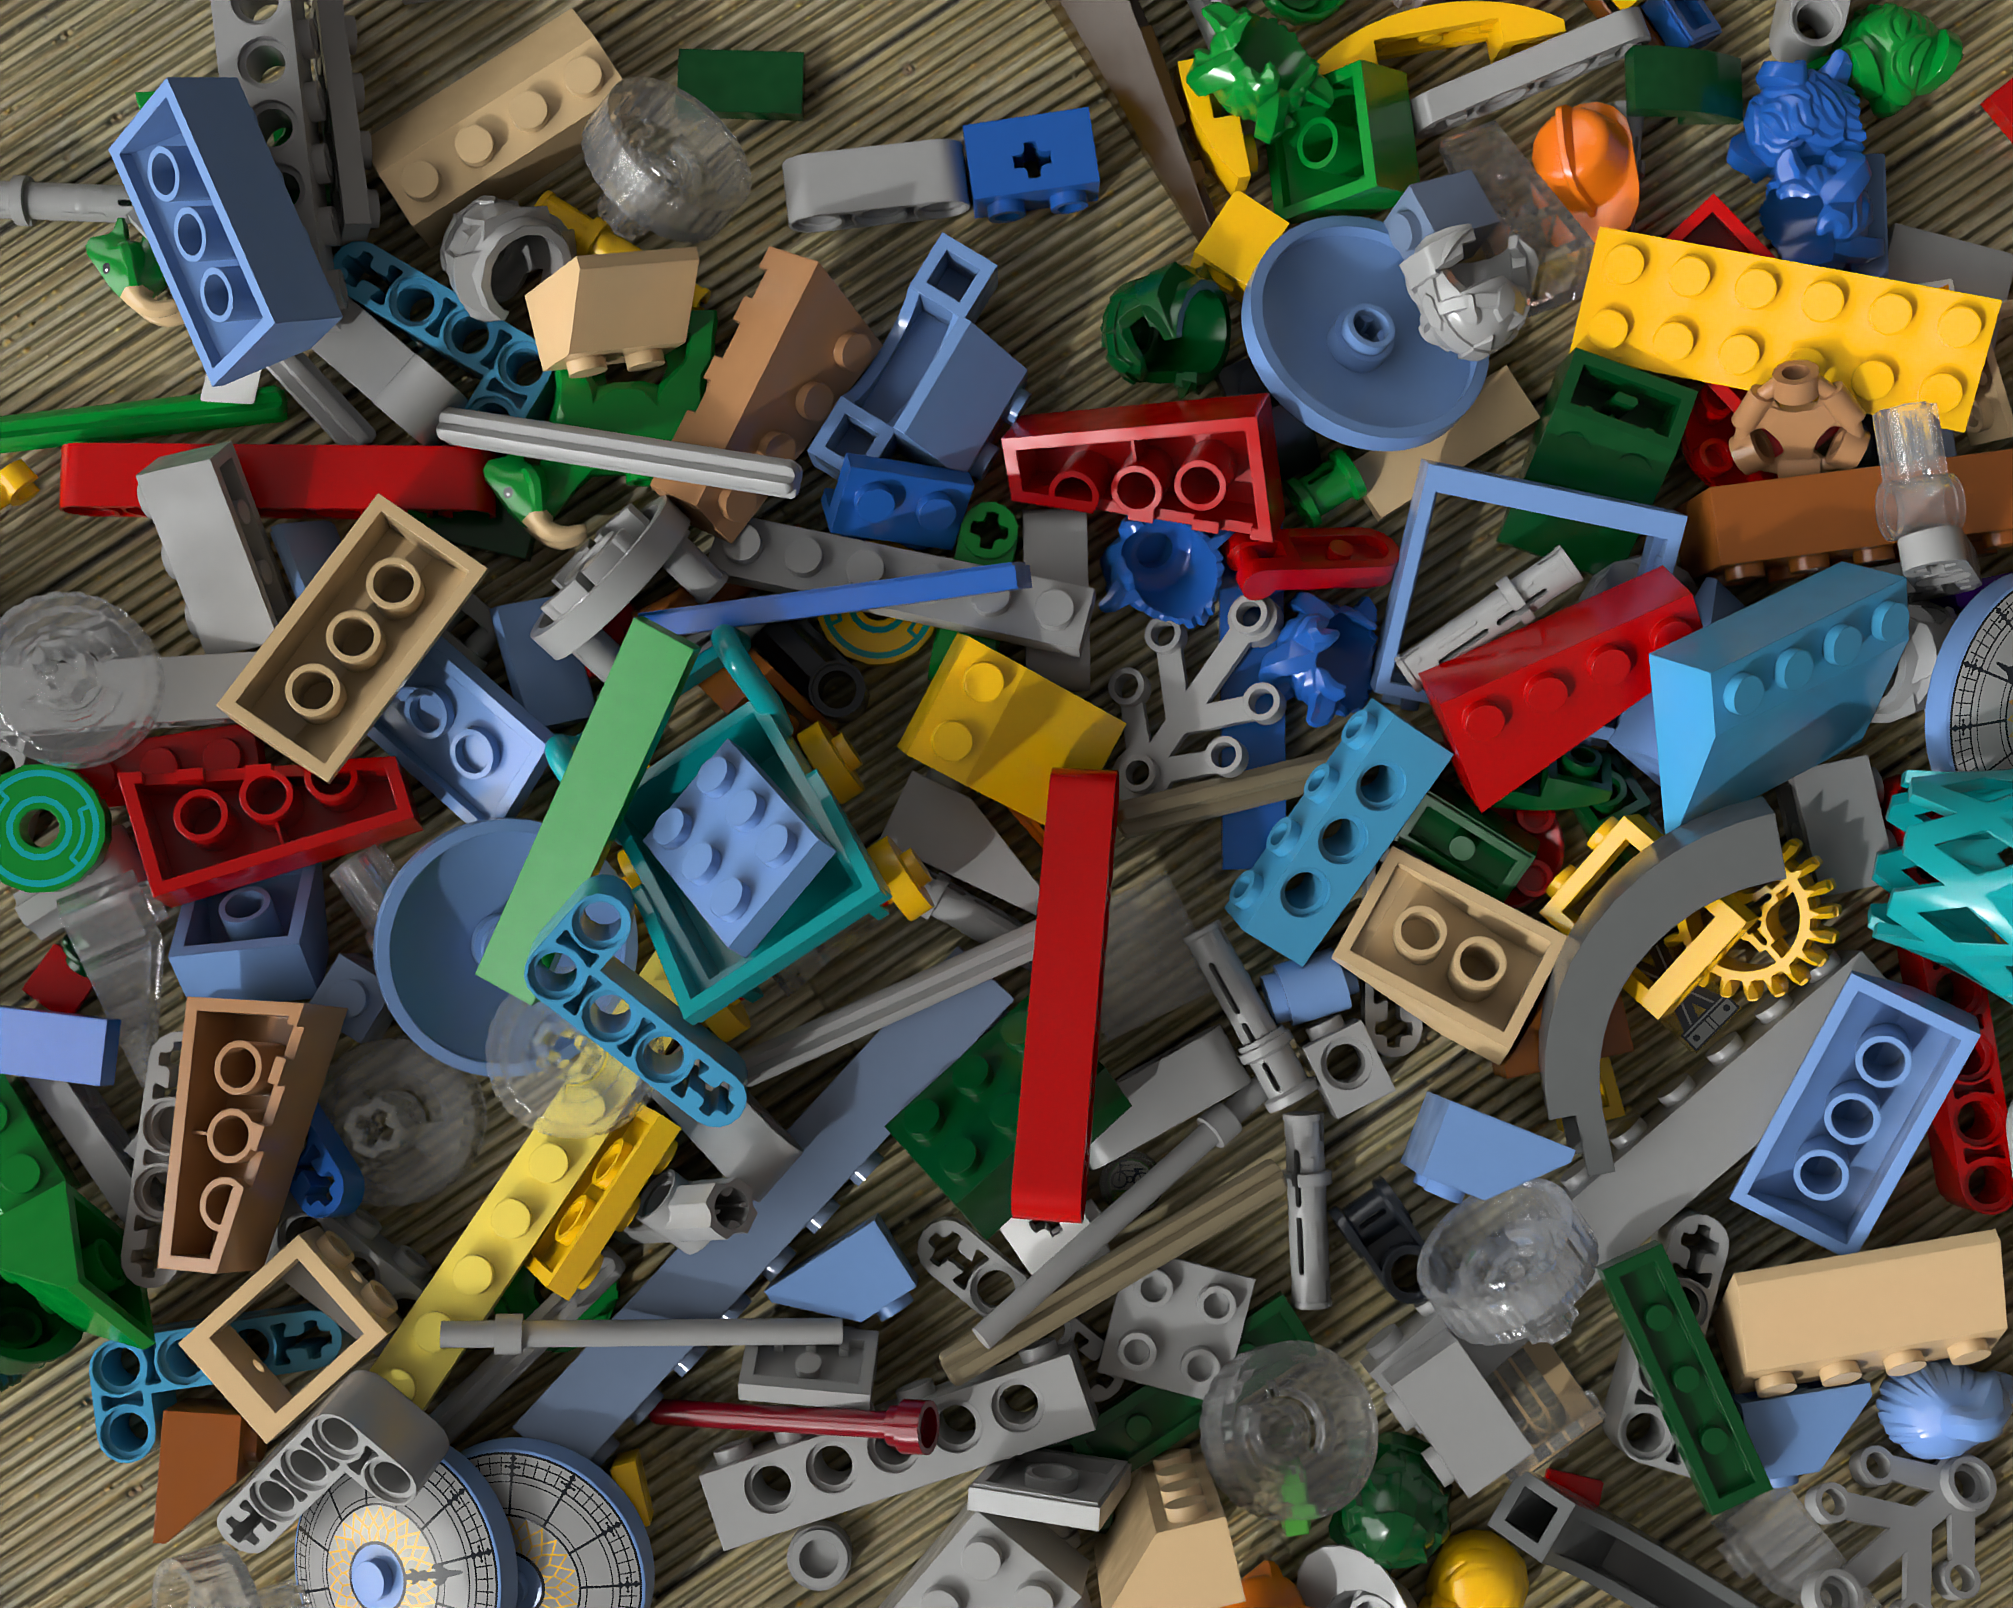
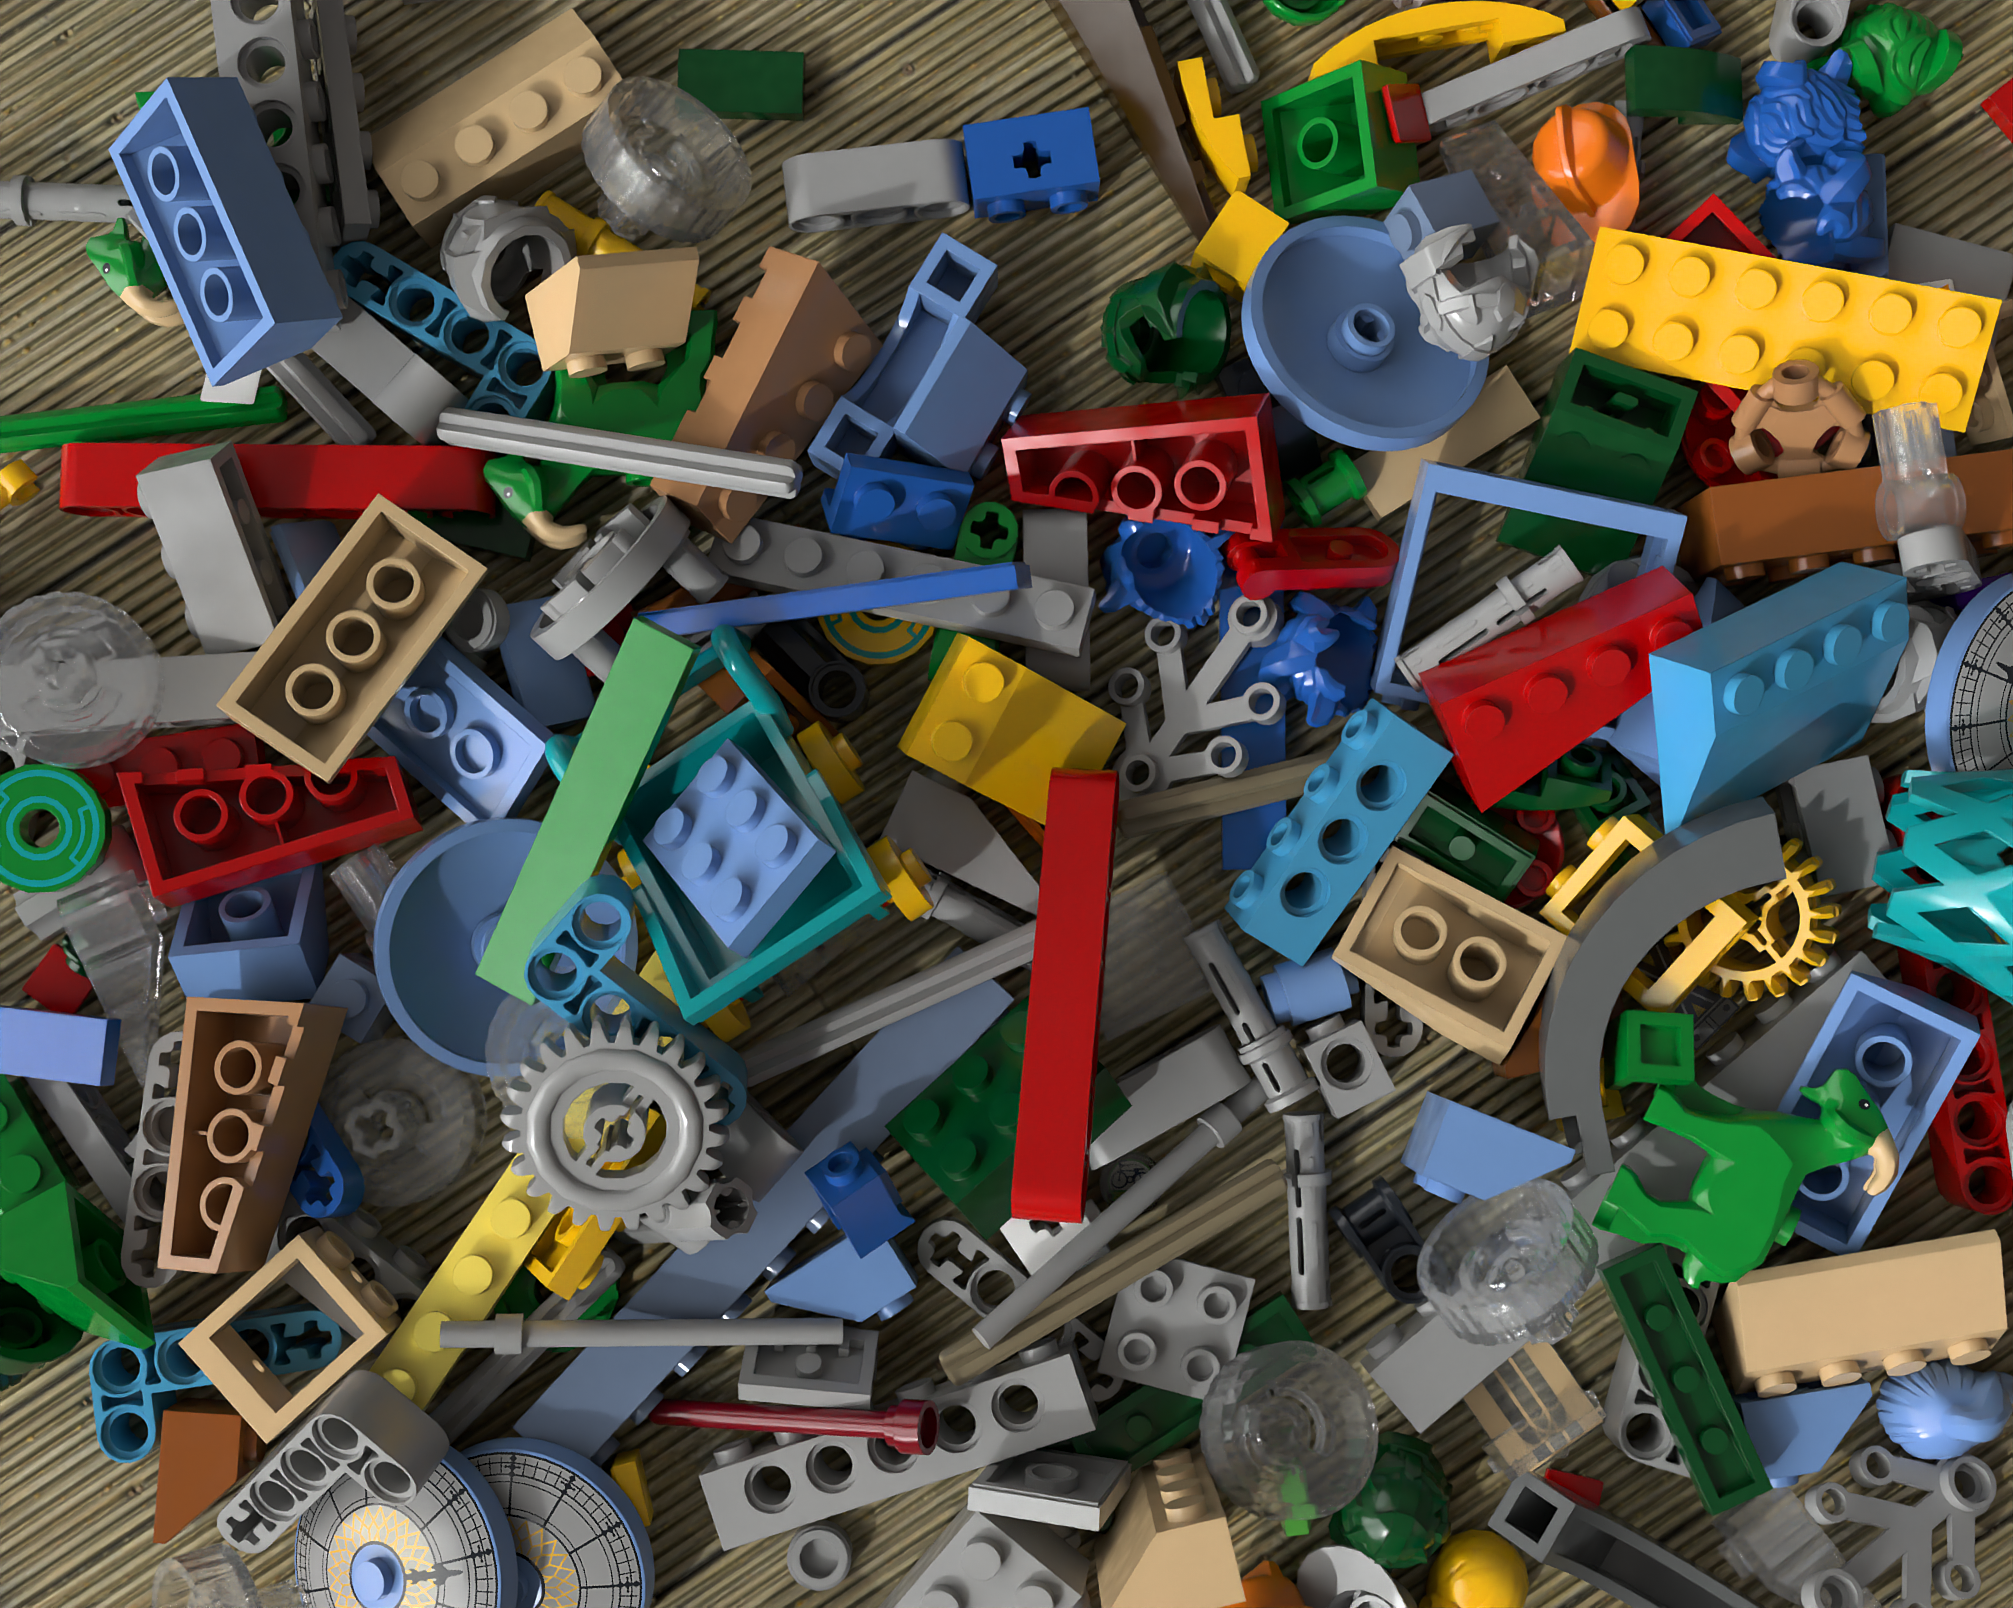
green hair [1186,2,1334,145] -> none
light grey brick [1381,1329,1535,1498] -> none
none -> light grey tile [445,588,510,652]
none -> light grey gear [500,1014,730,1231]
none -> blue window [804,1141,915,1259]
none -> red piece [1382,84,1431,143]
none -> green animal [1592,1068,1899,1289]
none -> green panel [1604,1009,1695,1090]

